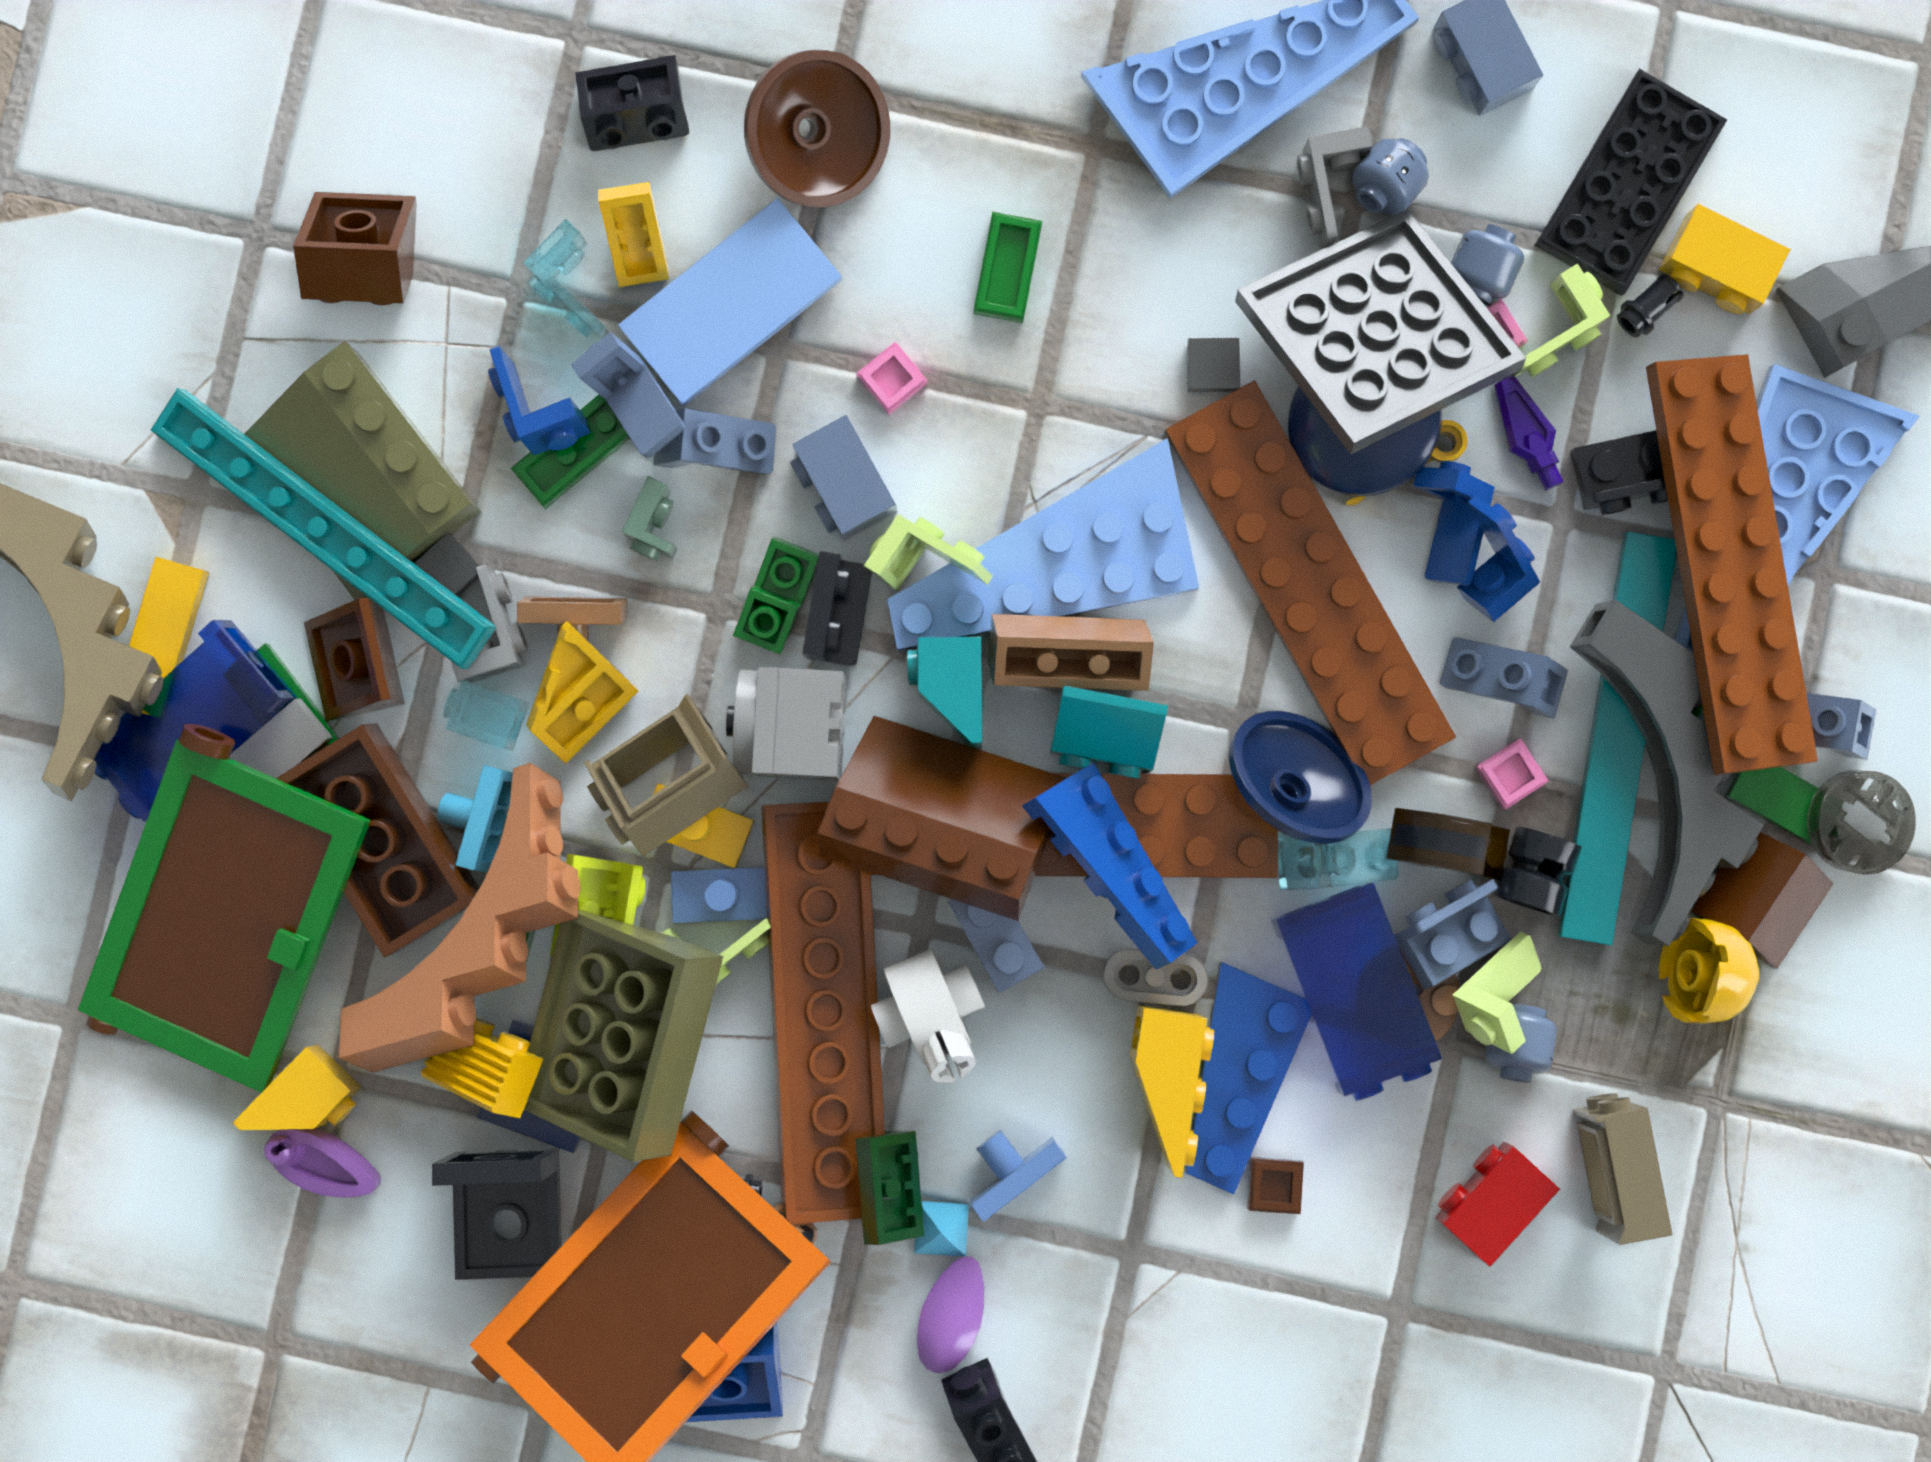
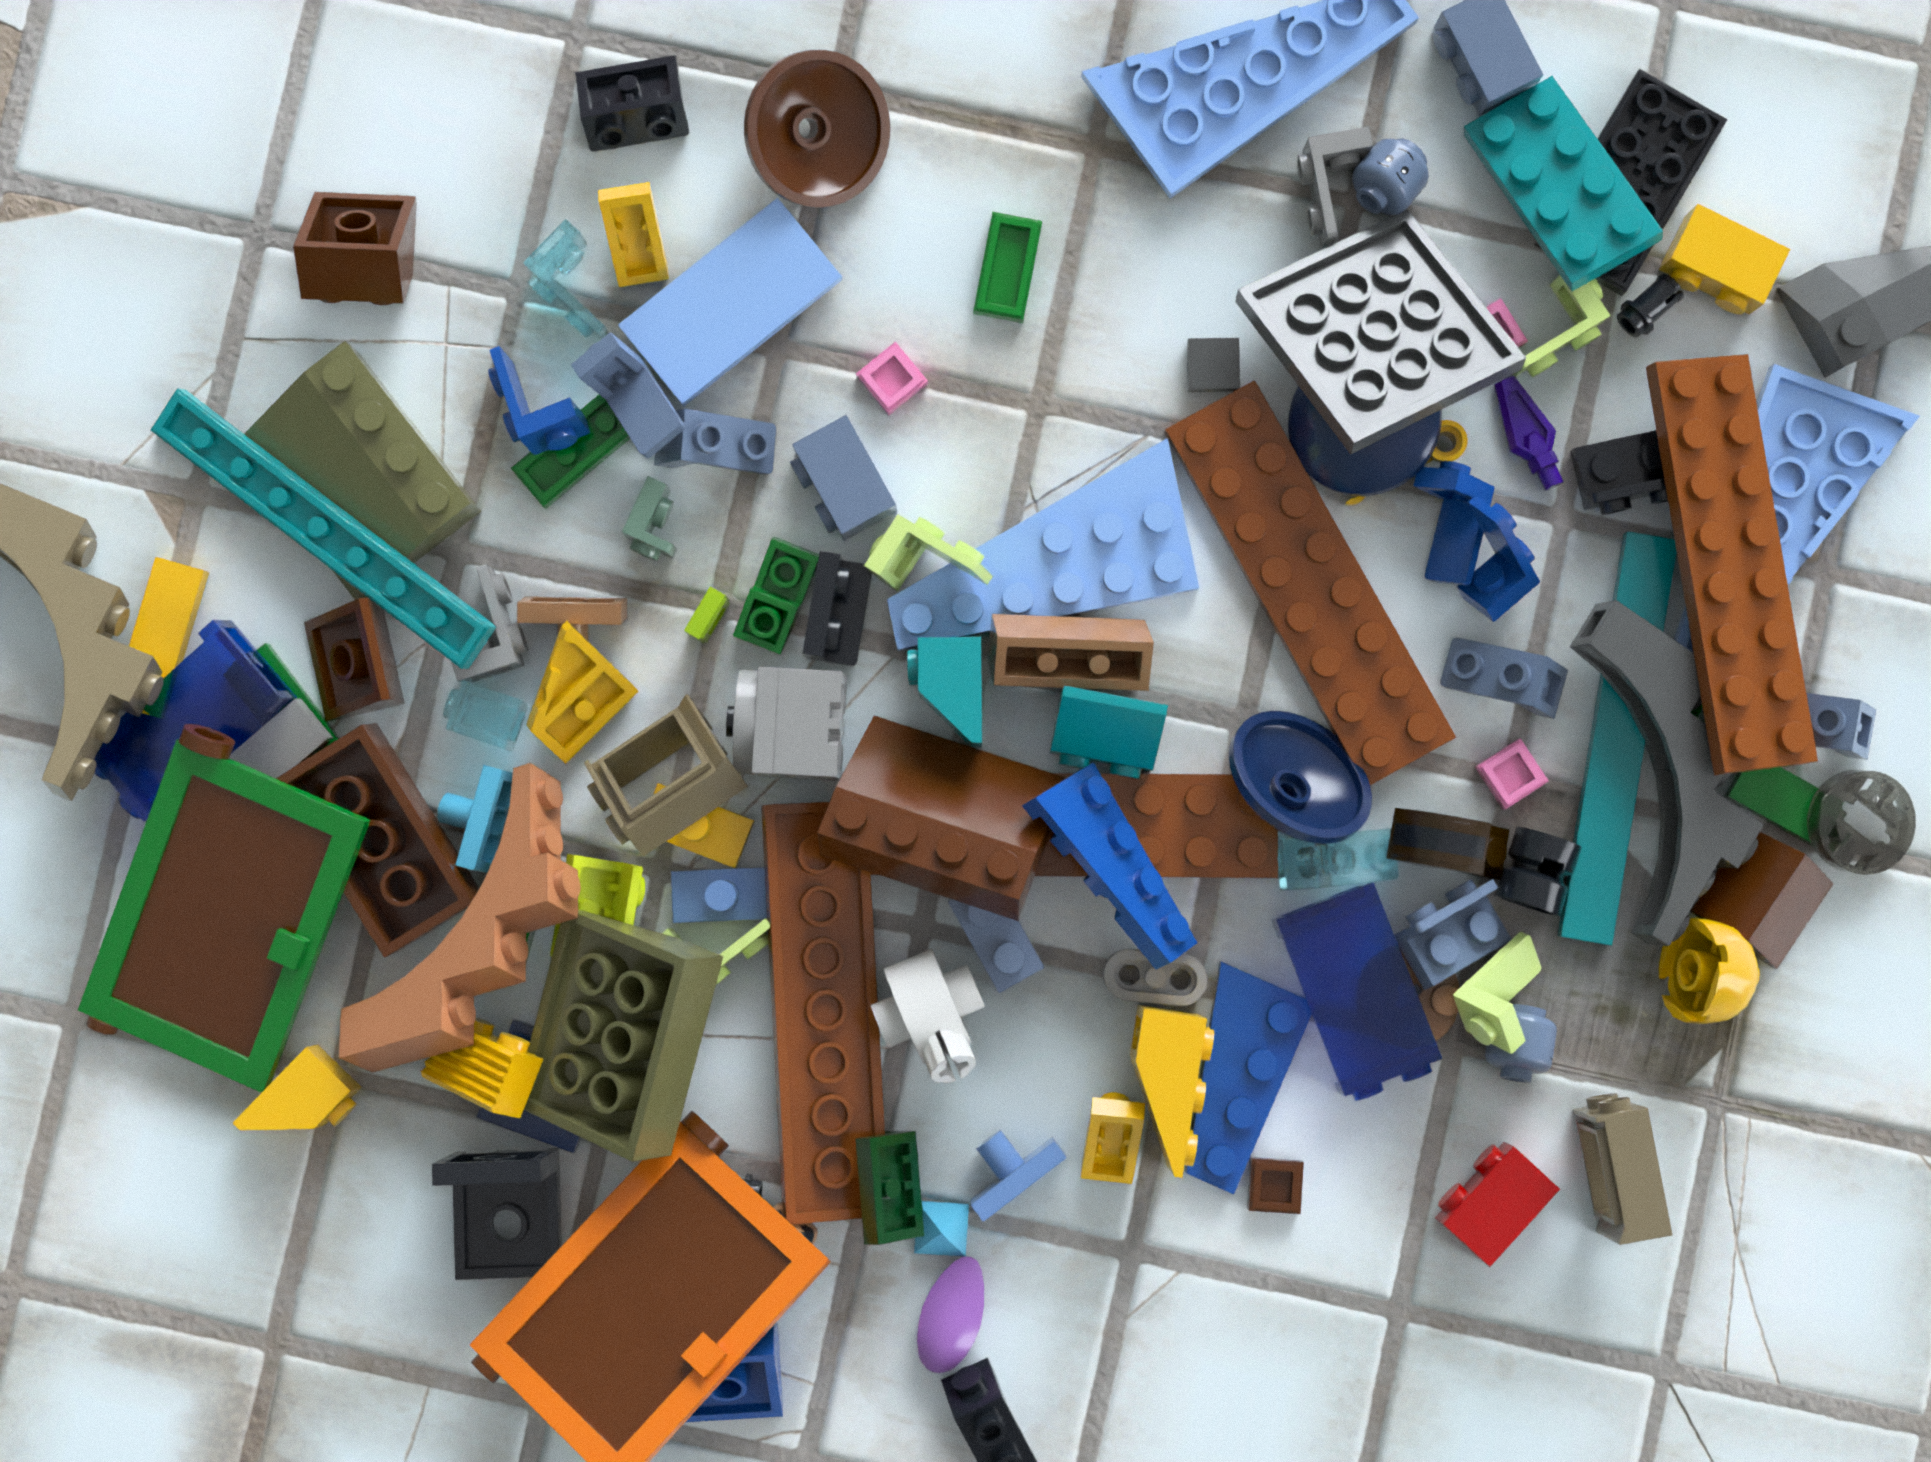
medium lavender arm [264,1128,381,1198] -> none
dark grey tile [414,532,480,597] -> none
sand blue head [1450,224,1524,305] -> none
none -> lime tile [684,586,730,644]
none -> yellow tile [1081,1092,1145,1184]
none -> teal plate [1464,76,1663,292]

